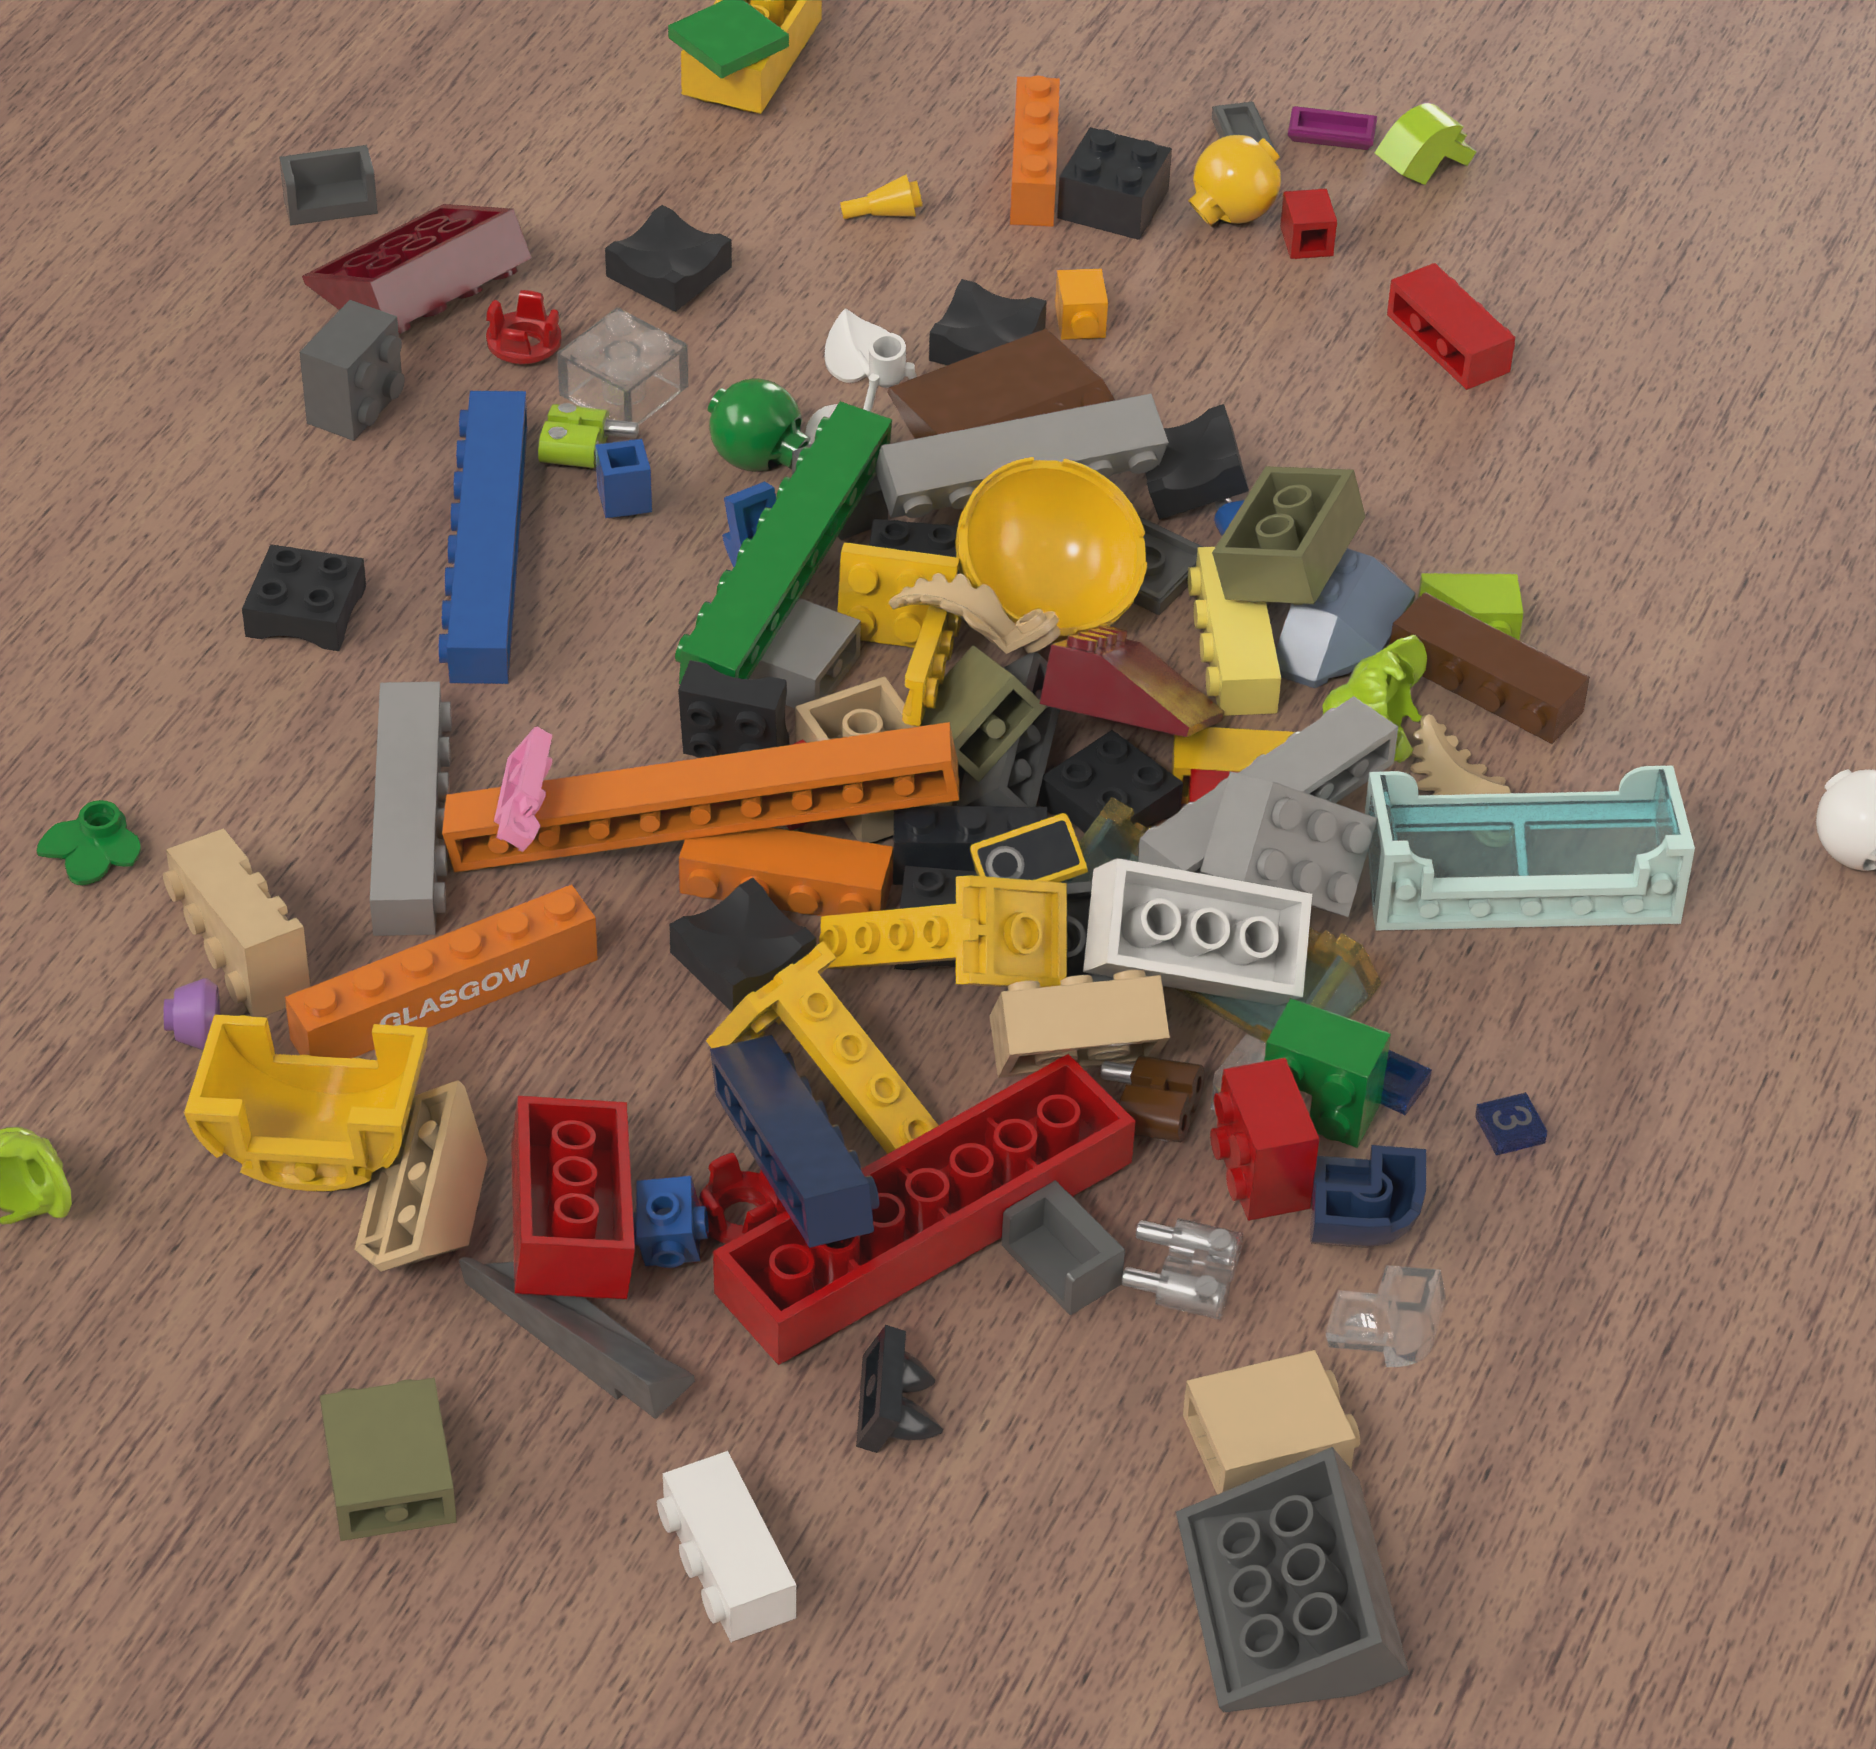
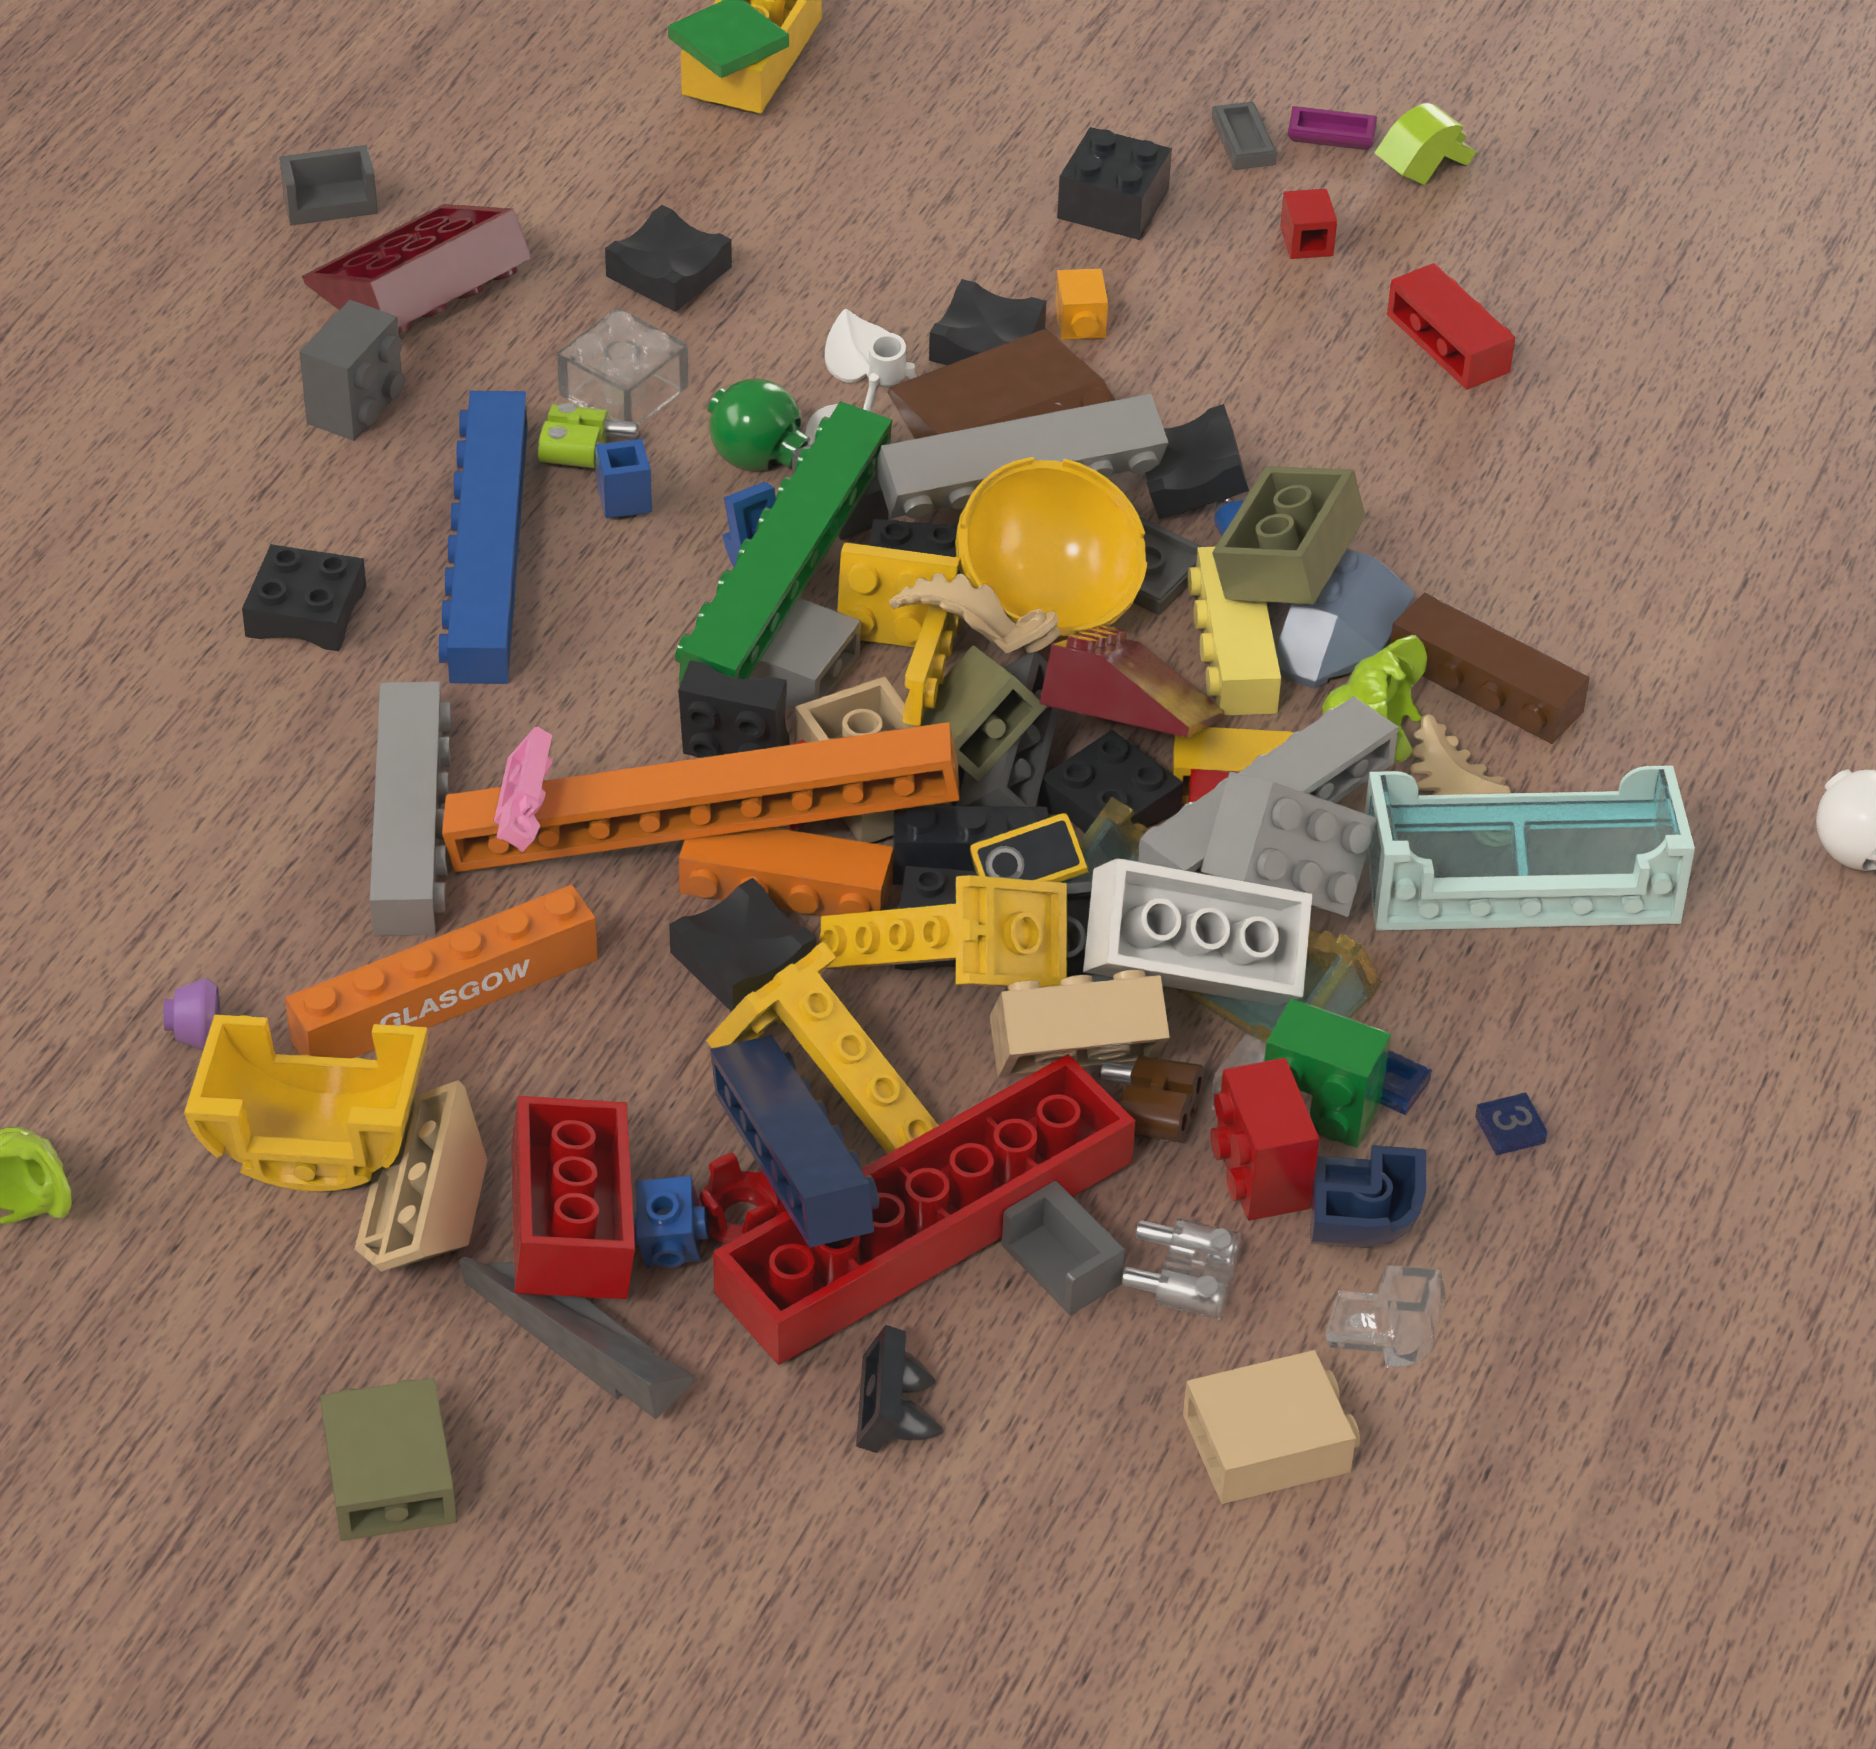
green plate [36,800,141,885] -> none
tan wedge [163,828,311,1017] -> none
red piece [486,290,562,364] -> none
white brick [657,1451,796,1642] -> none
yellow cone [840,174,923,219] -> none
orange brick [1010,75,1060,227] -> none
dark grey slope [1176,1447,1409,1713] -> none
yellow brick [1188,135,1281,226] -> none
lime slope [1418,573,1524,640] -> none

